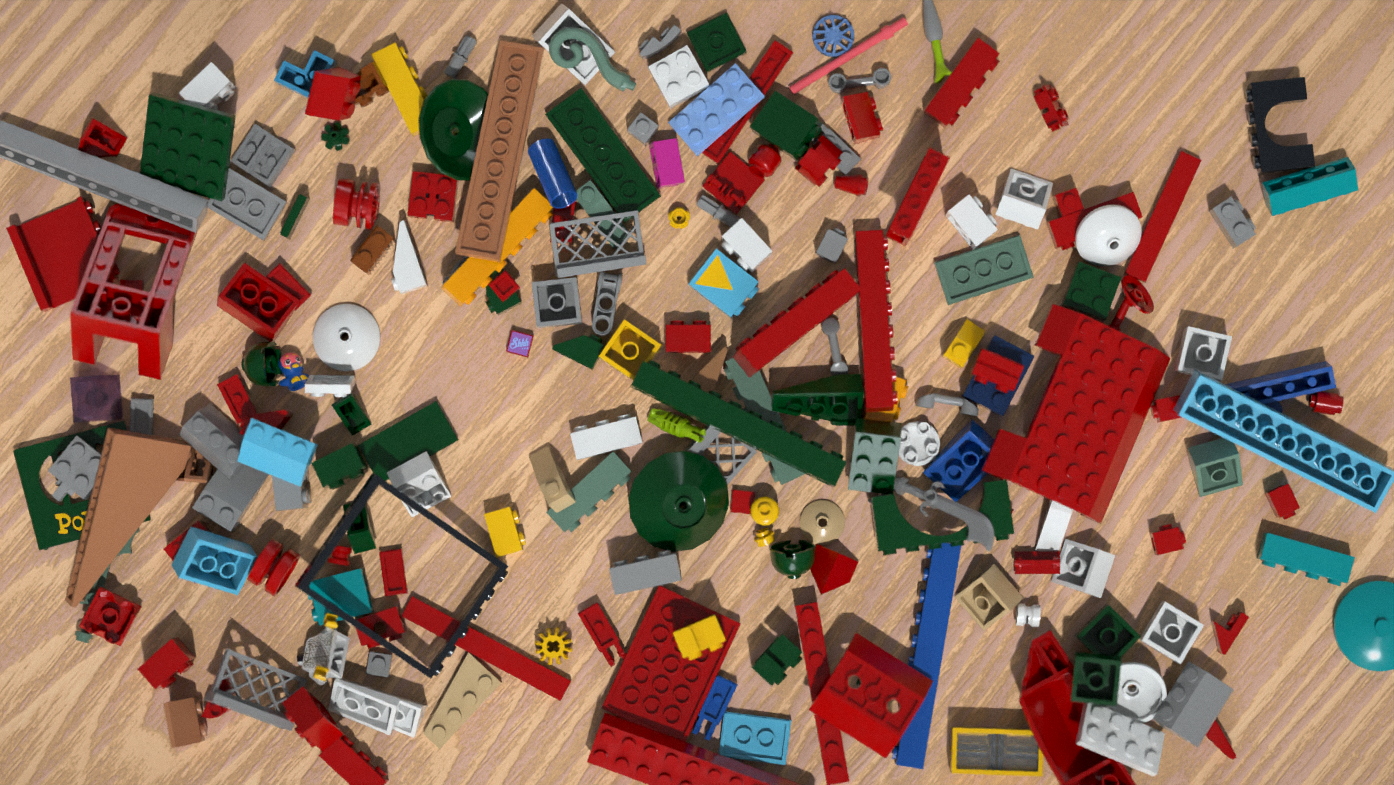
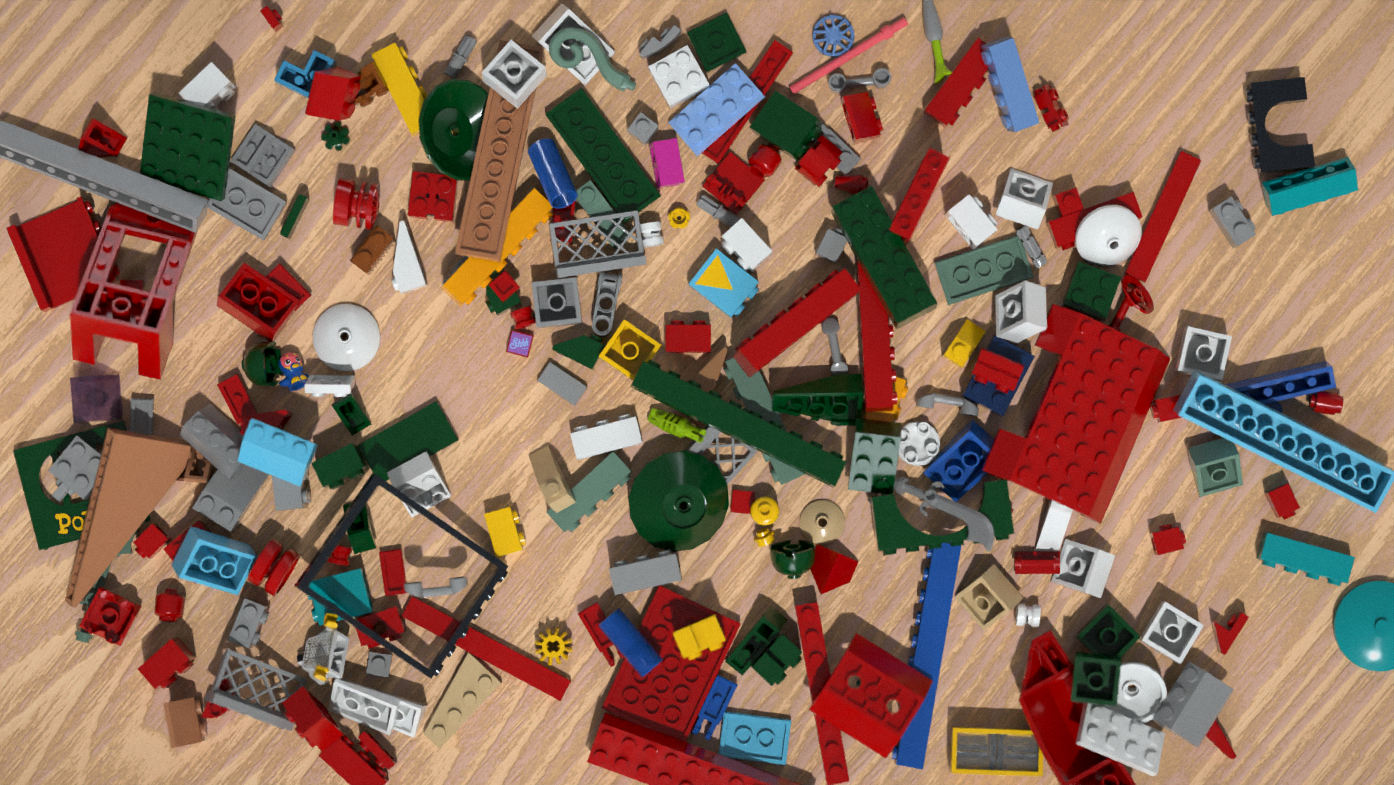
none -> red brick [133,523,171,559]
none -> red head [154,589,185,622]
none -> light grey brick [228,598,270,649]
none -> red plate [260,6,283,32]
none -> red plate [358,730,397,770]
none -> light grey bar [404,577,468,598]
none -> white brick [482,40,547,109]
none -> red wheel [510,306,536,330]
none -> light grey tile [537,362,587,406]
none -> blue piece [598,608,663,677]
none -> white wheel [640,221,664,248]
none -> dark green slope [725,606,788,676]
none -> dark green brick [831,186,937,329]
none -> medium blue brick [981,37,1039,132]
none -> white brick [995,281,1047,343]
none -> light grey axle [1016,226,1047,268]

